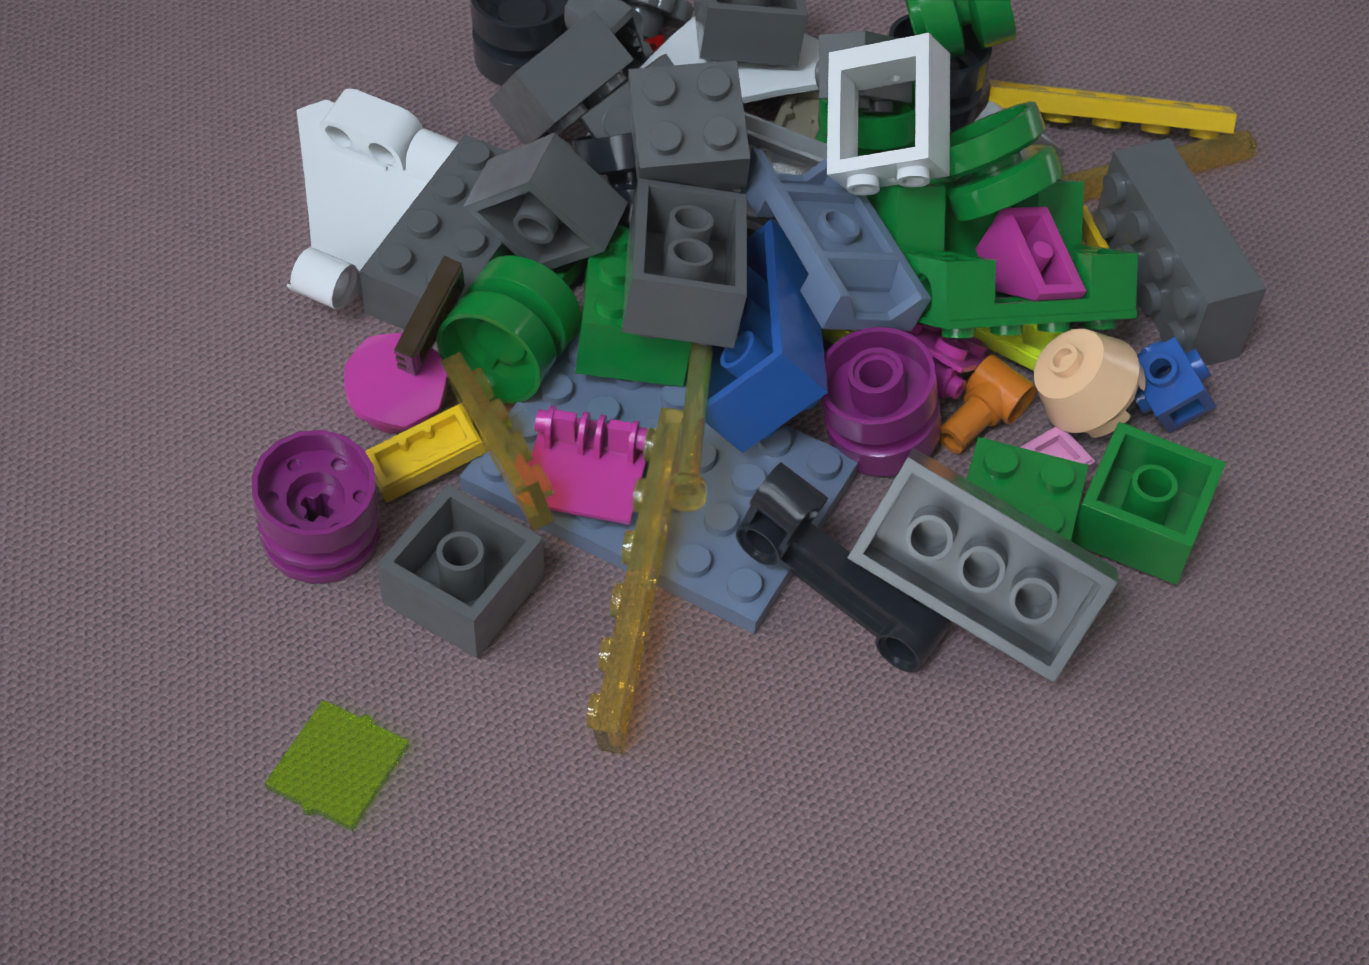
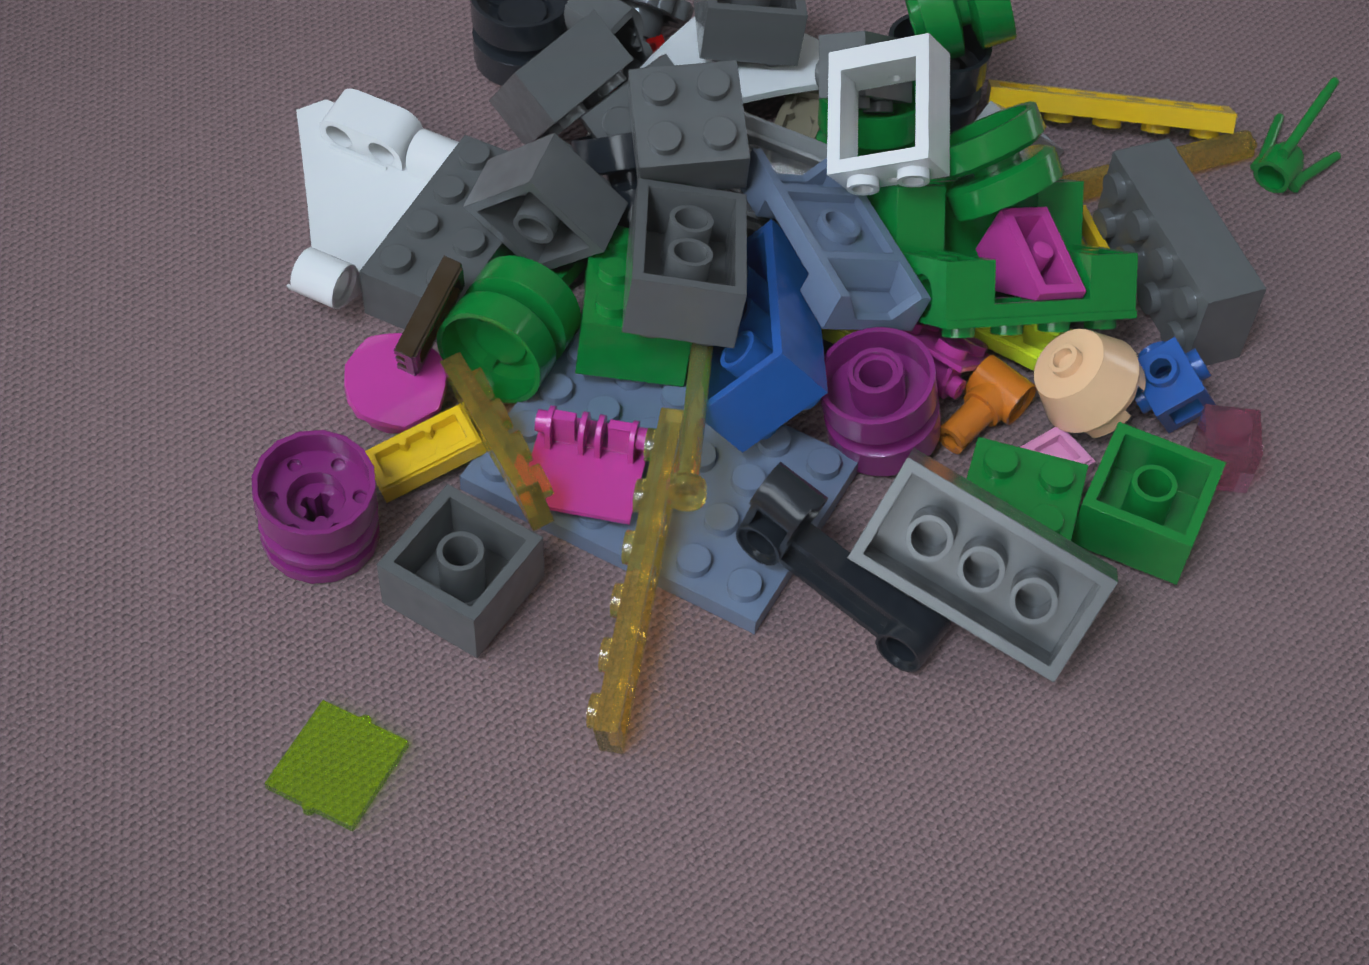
none -> clear pink brick [1190,404,1263,493]
none -> green plant [1250,77,1341,193]

